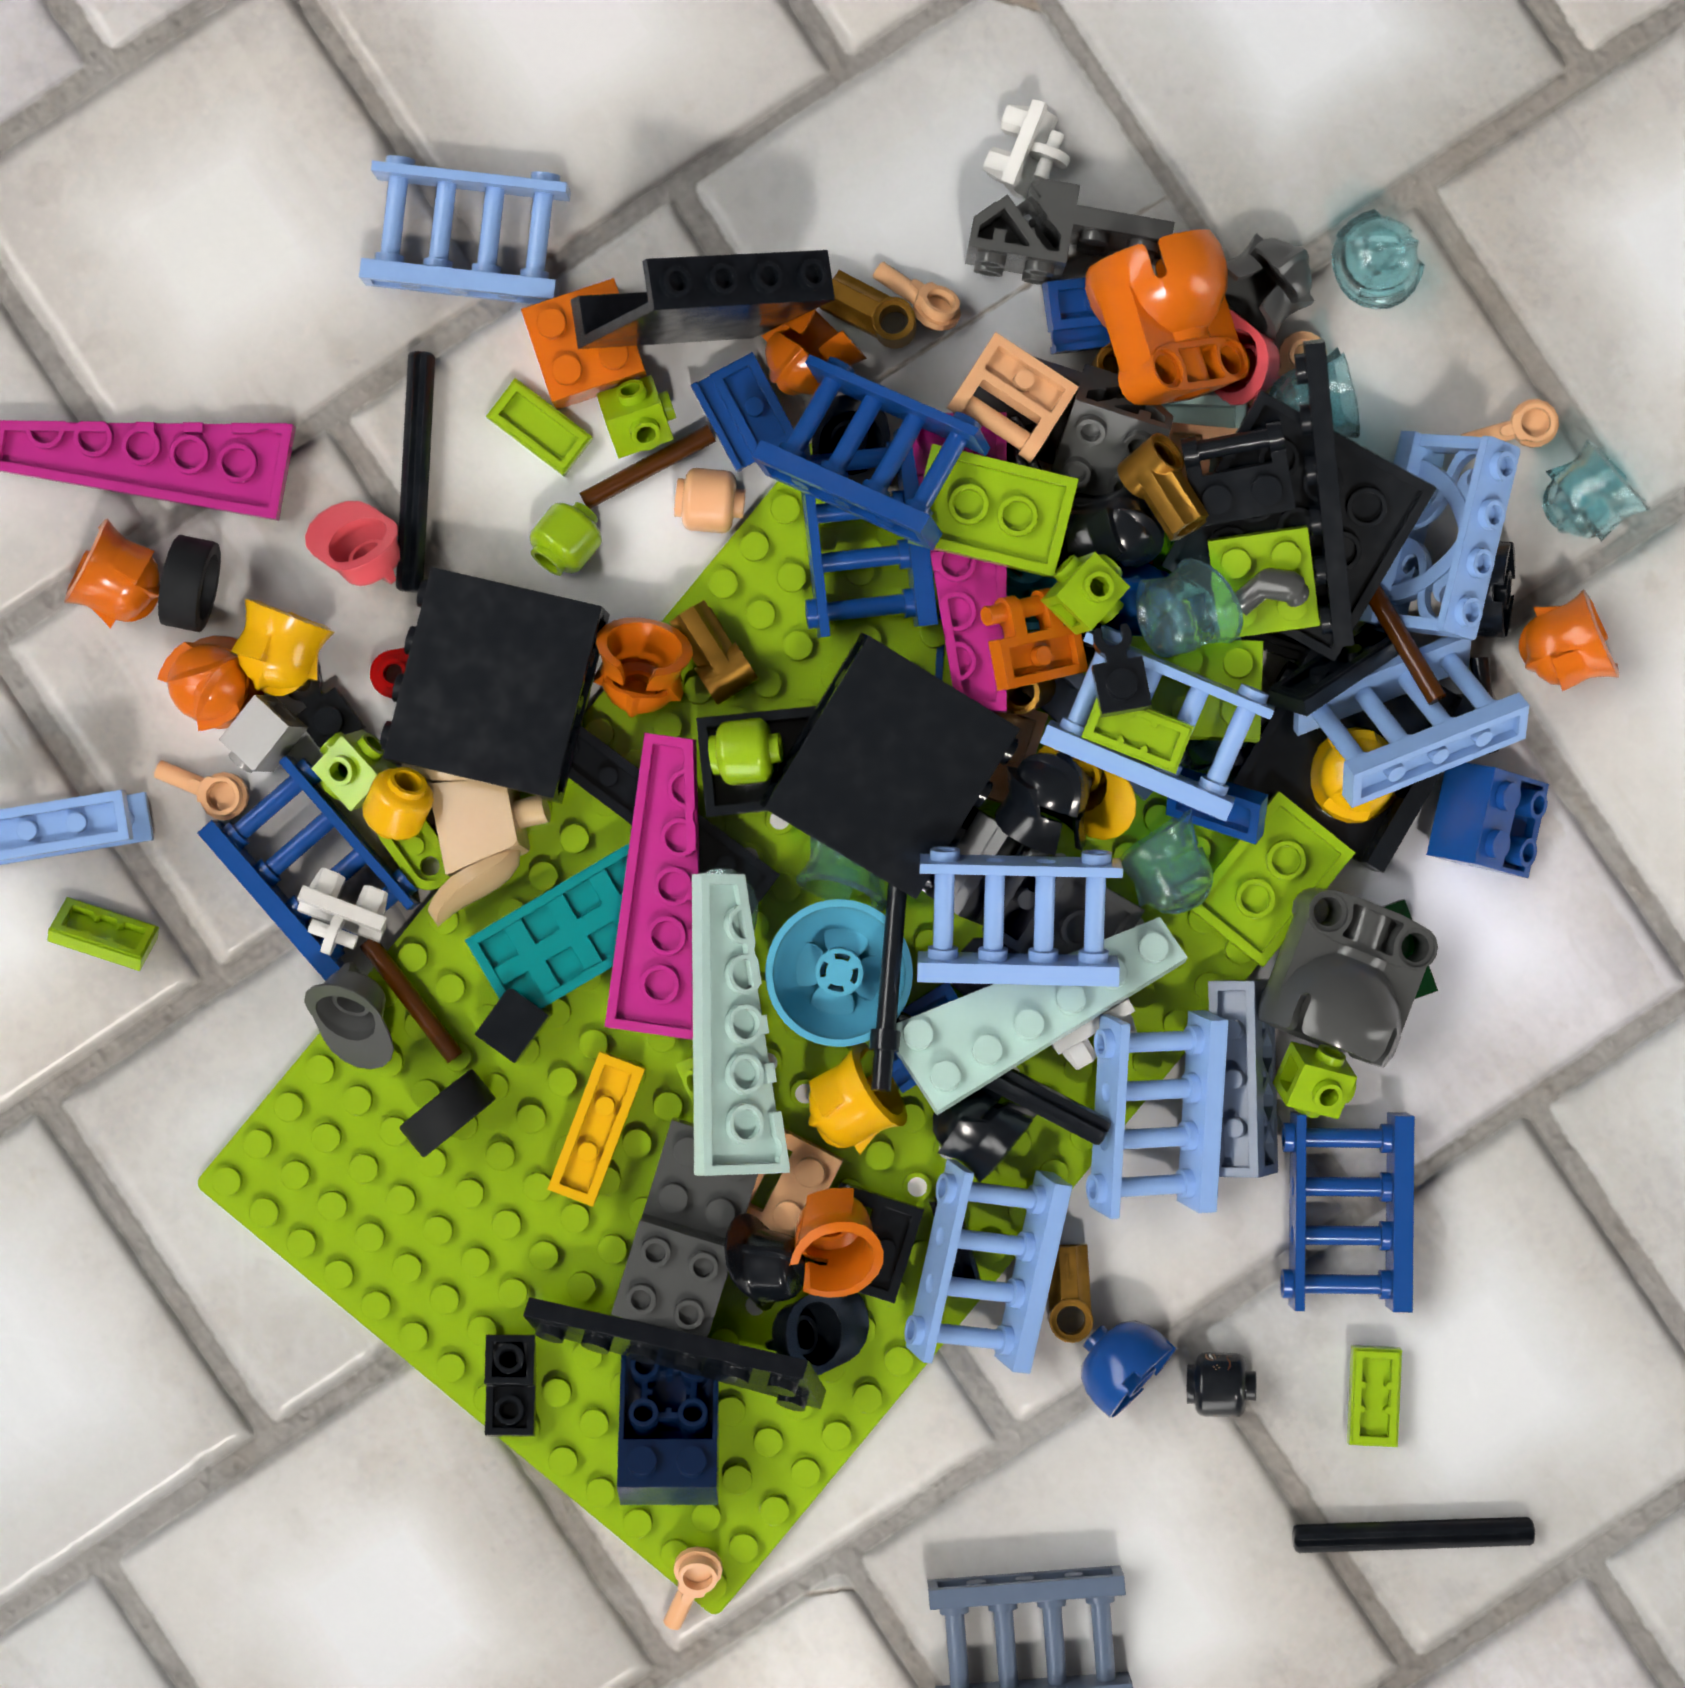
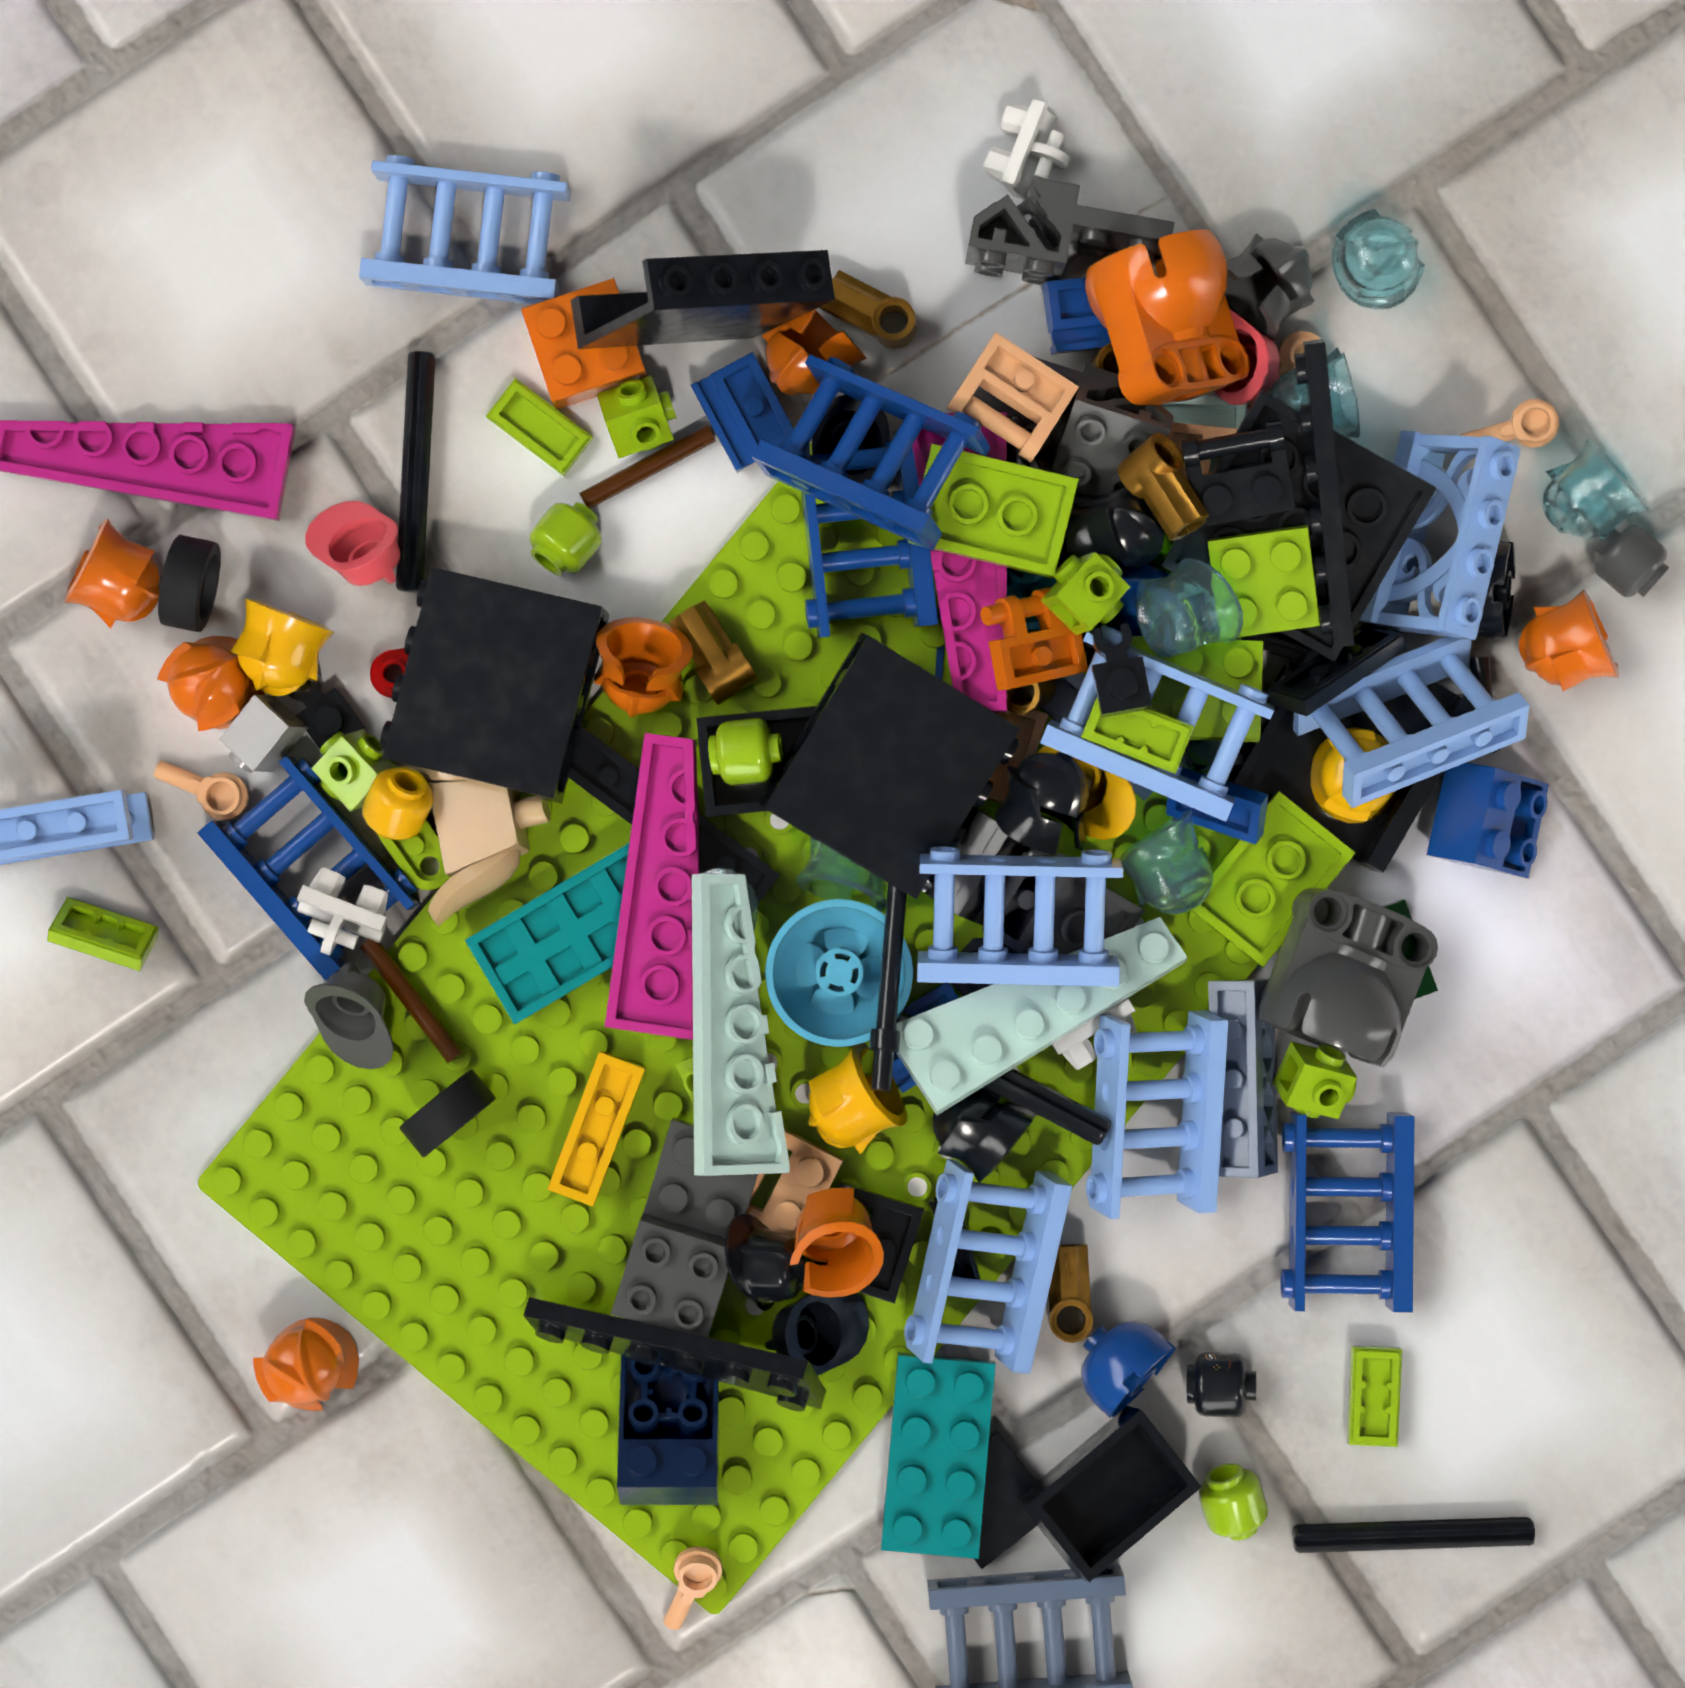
black panel [474,988,553,1063] -> none
black slope [484,1335,536,1437] -> none
light nougat head [674,468,746,534] -> none
light nougat plate [873,262,961,331] -> none
dark grey arm [1230,568,1309,616] -> none
reddish brown bar [1369,585,1446,705] -> none
none -> orange helmet [253,1317,359,1411]
none -> teal plate [881,1352,996,1559]
none -> black tile [974,1430,1037,1569]
none -> black piece [1017,1406,1202,1583]
none -> lime head [1199,1463,1268,1541]
none -> dark grey head [1594,525,1669,597]

